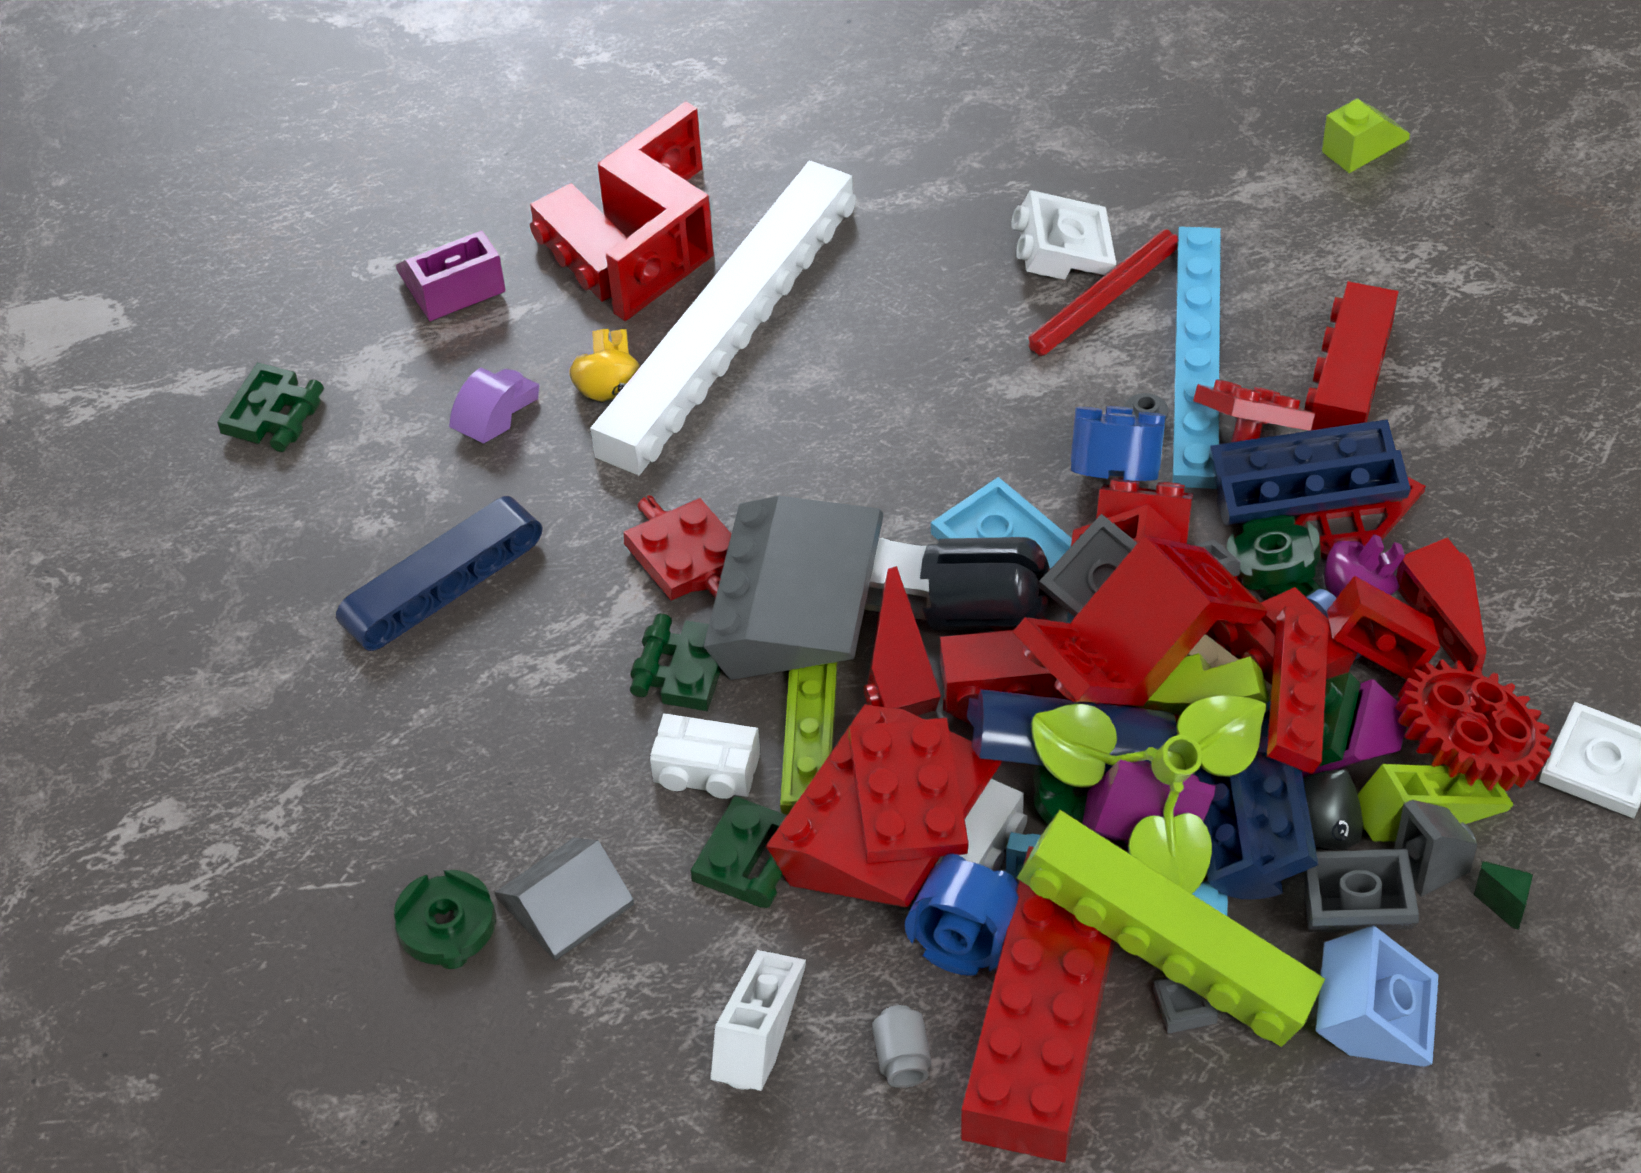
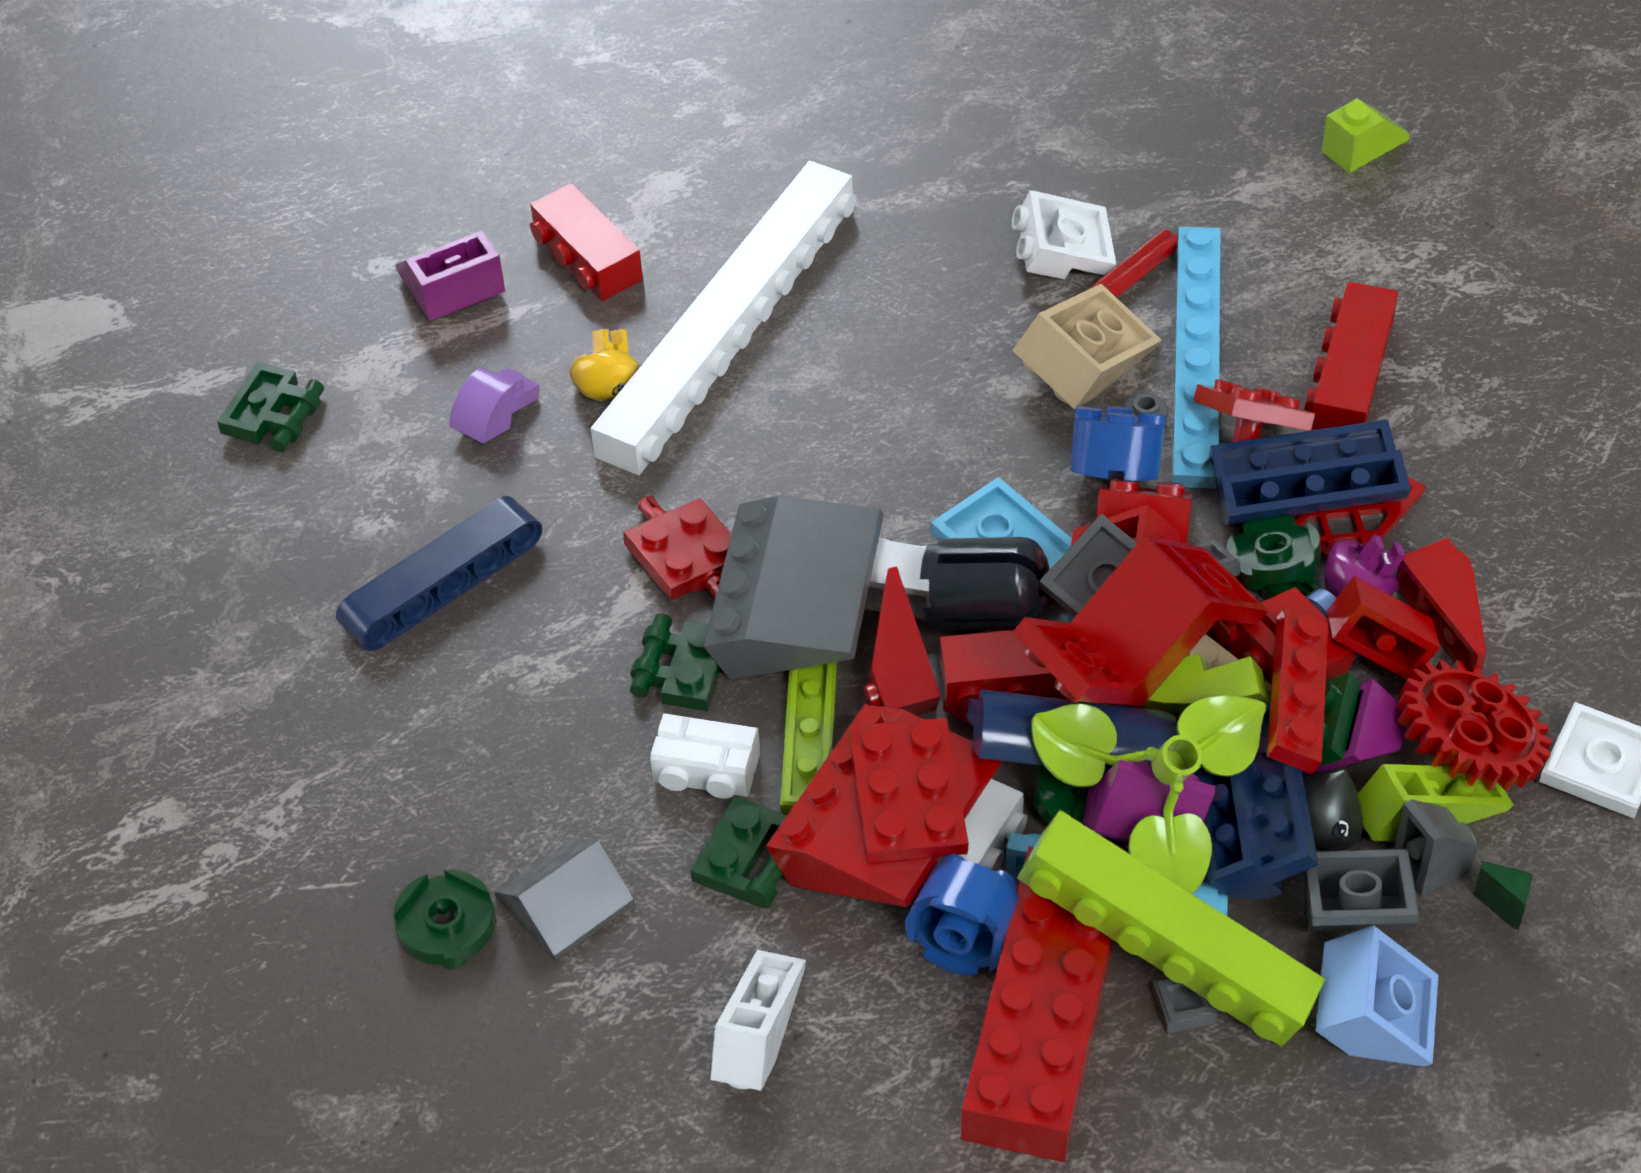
red bracket [597,101,714,322] -> none
light grey brick [872,1005,932,1088] -> none
none -> tan slope [1012,284,1162,409]

